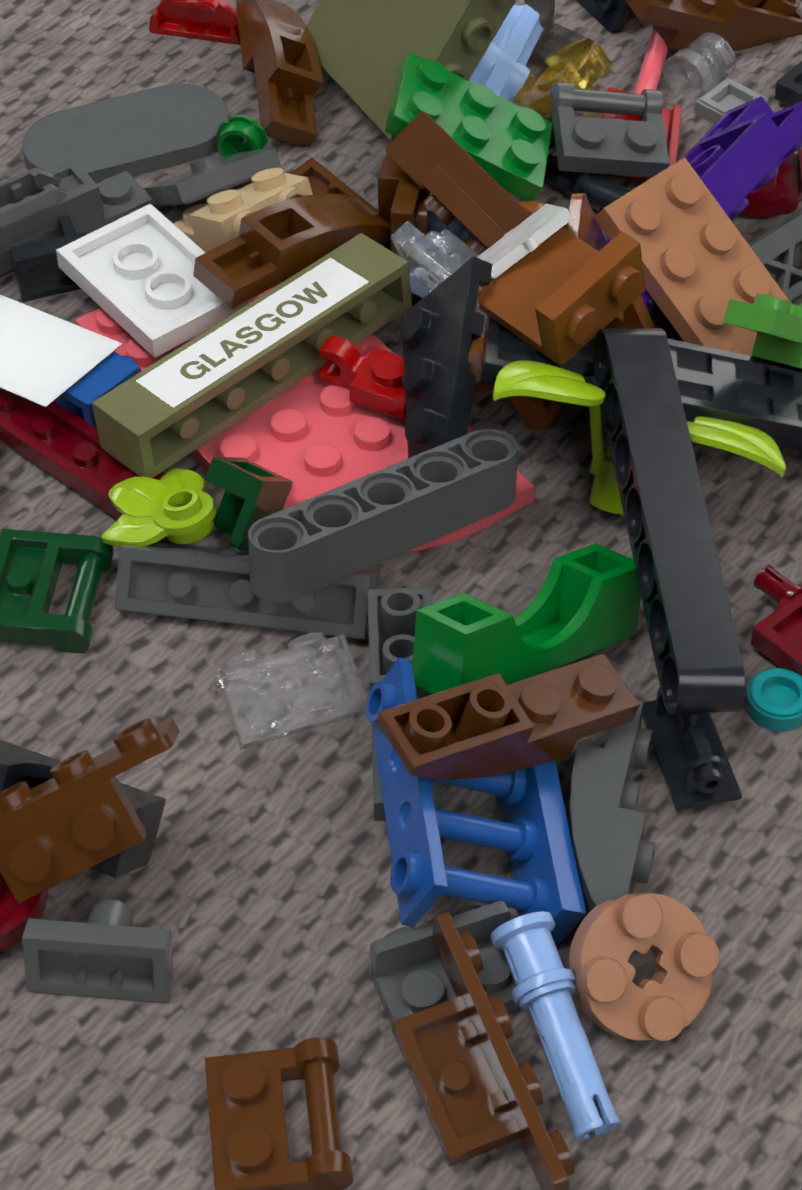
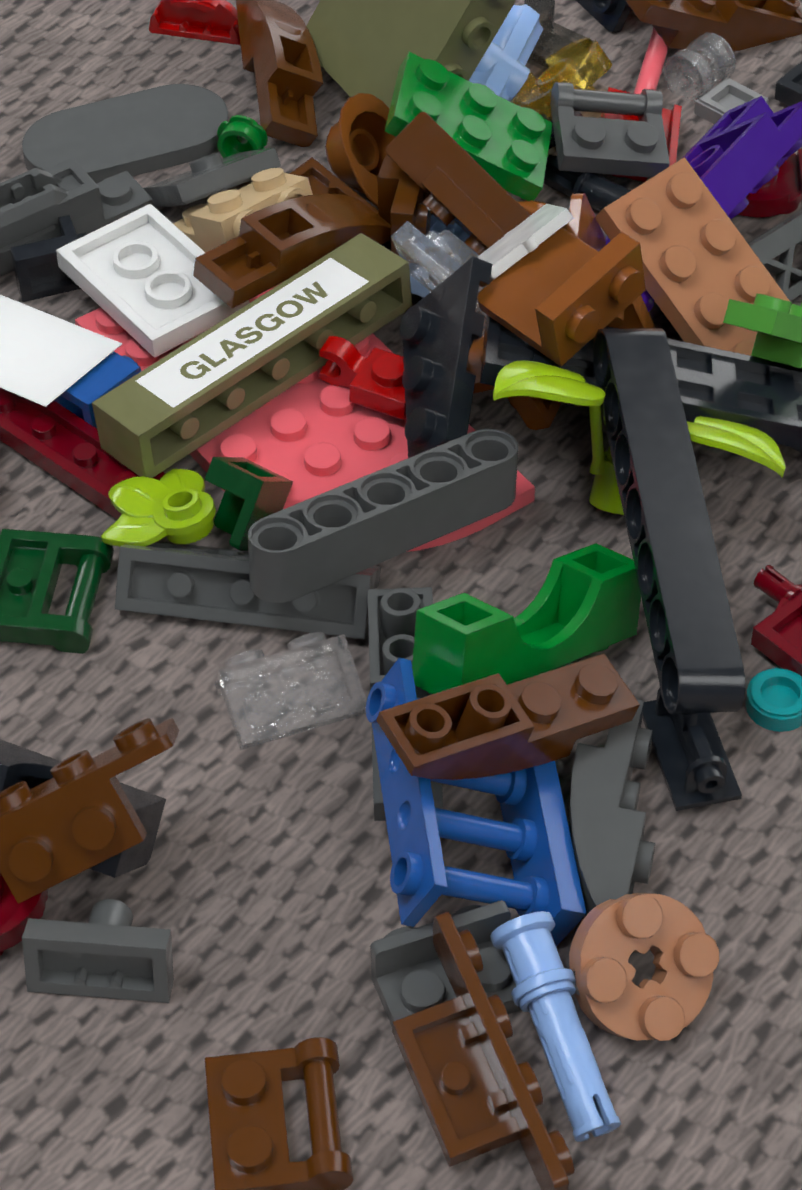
none -> dark orange piece [325,93,395,207]

